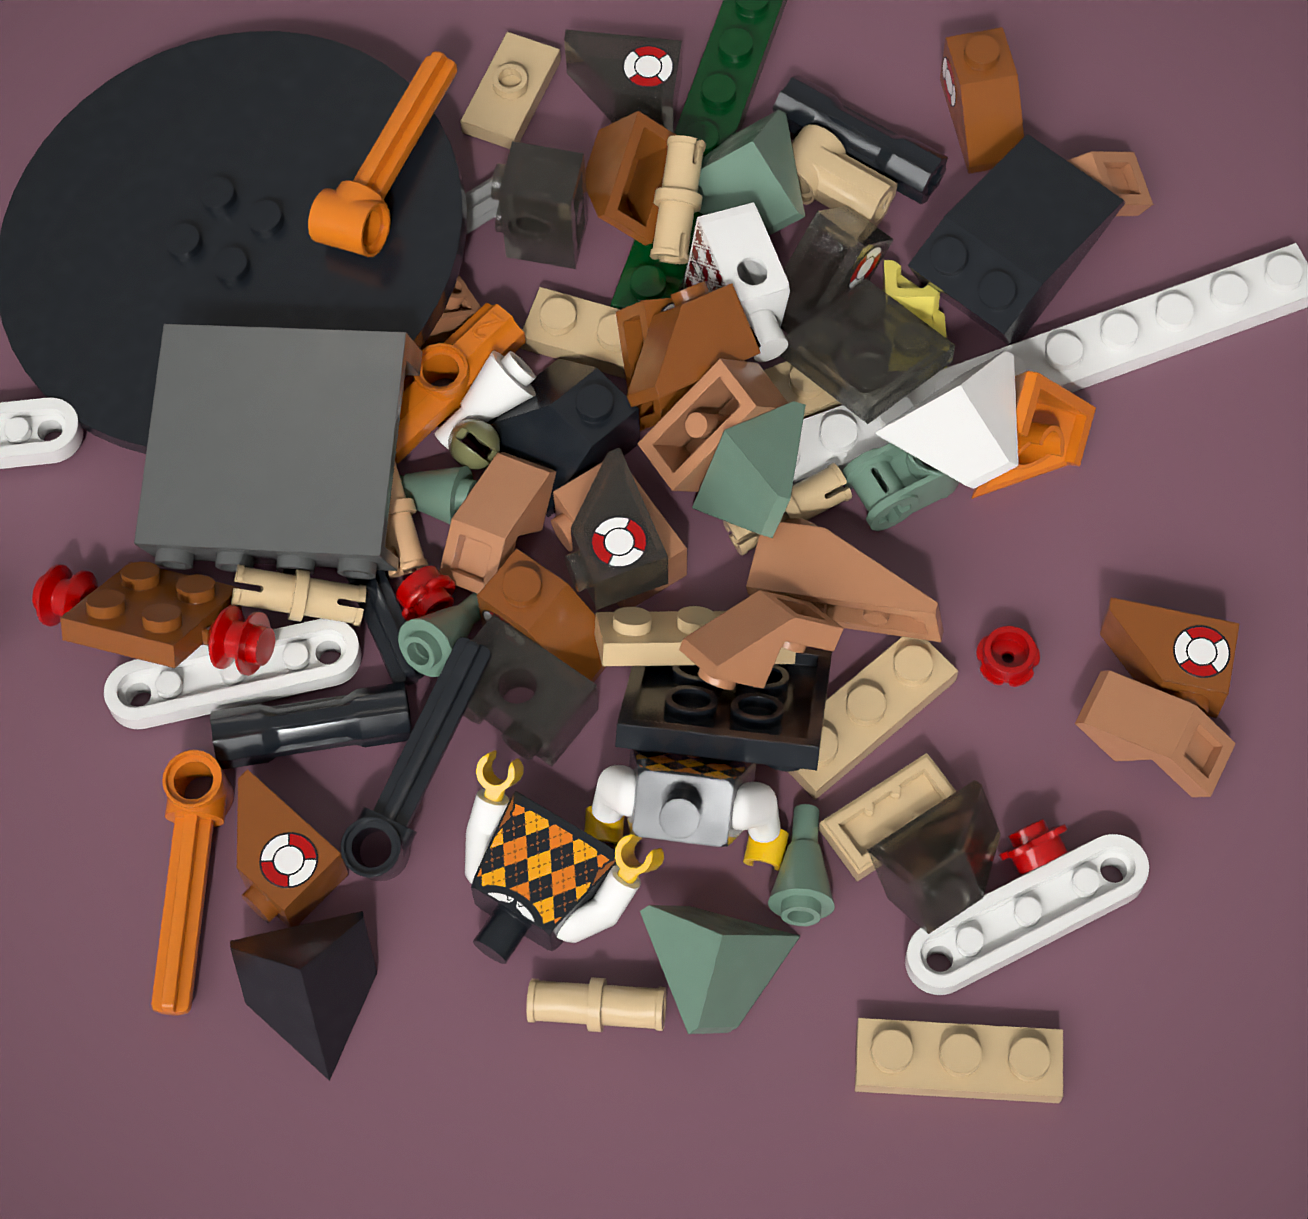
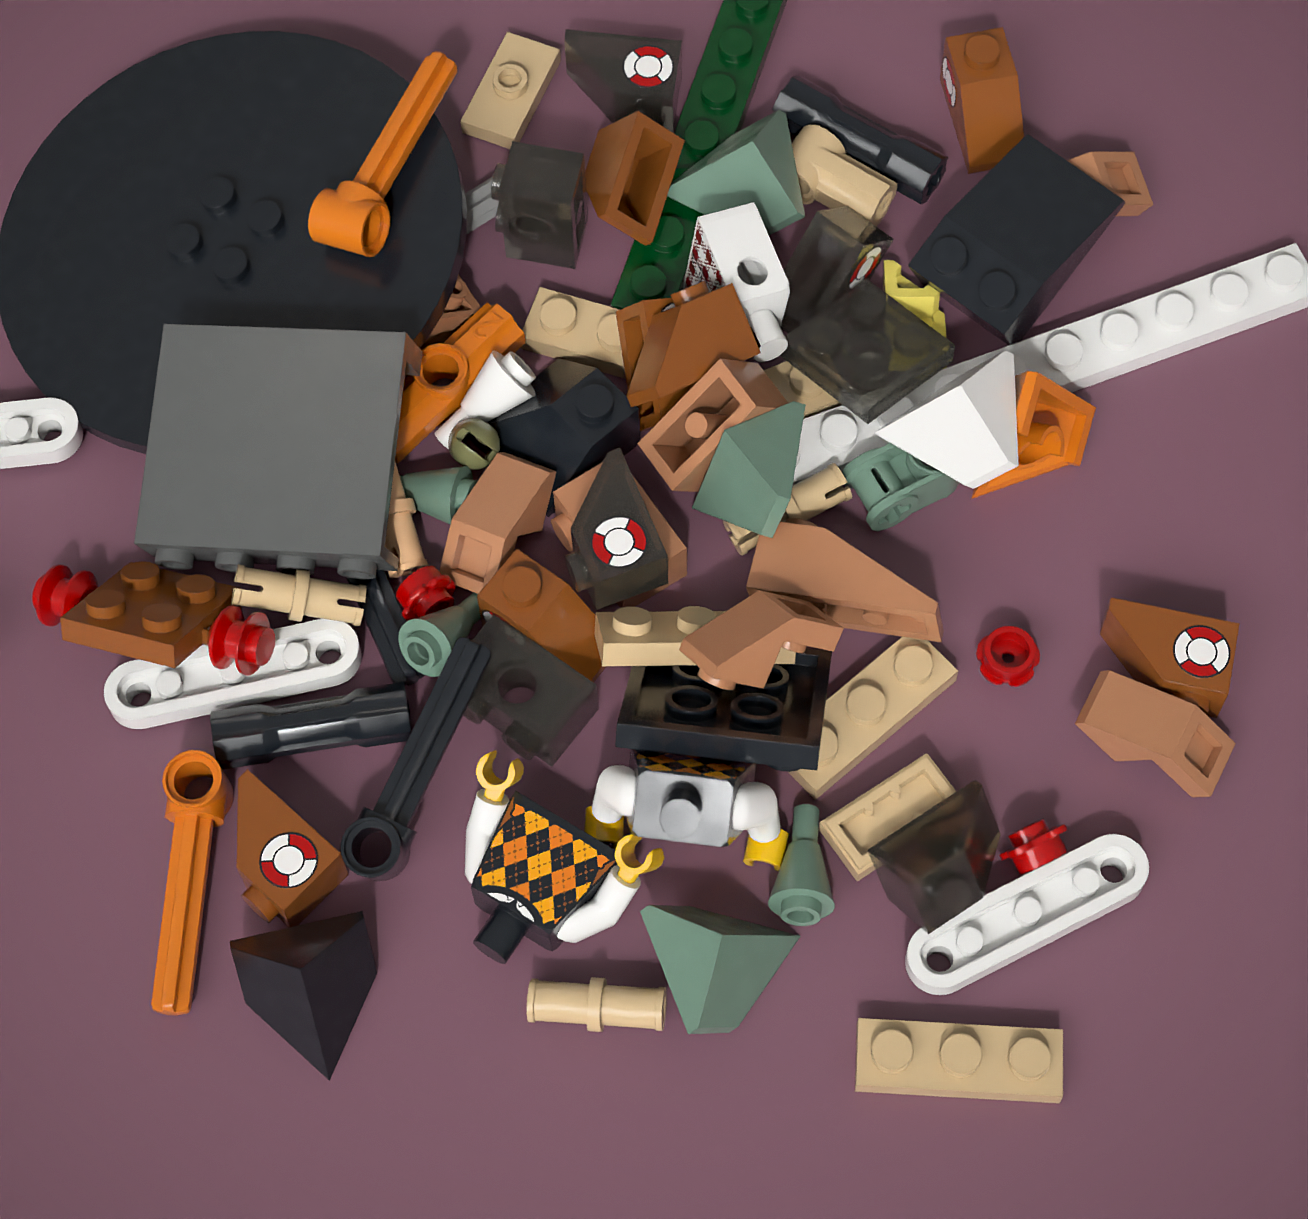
tan pin [650,135,706,264] -> none

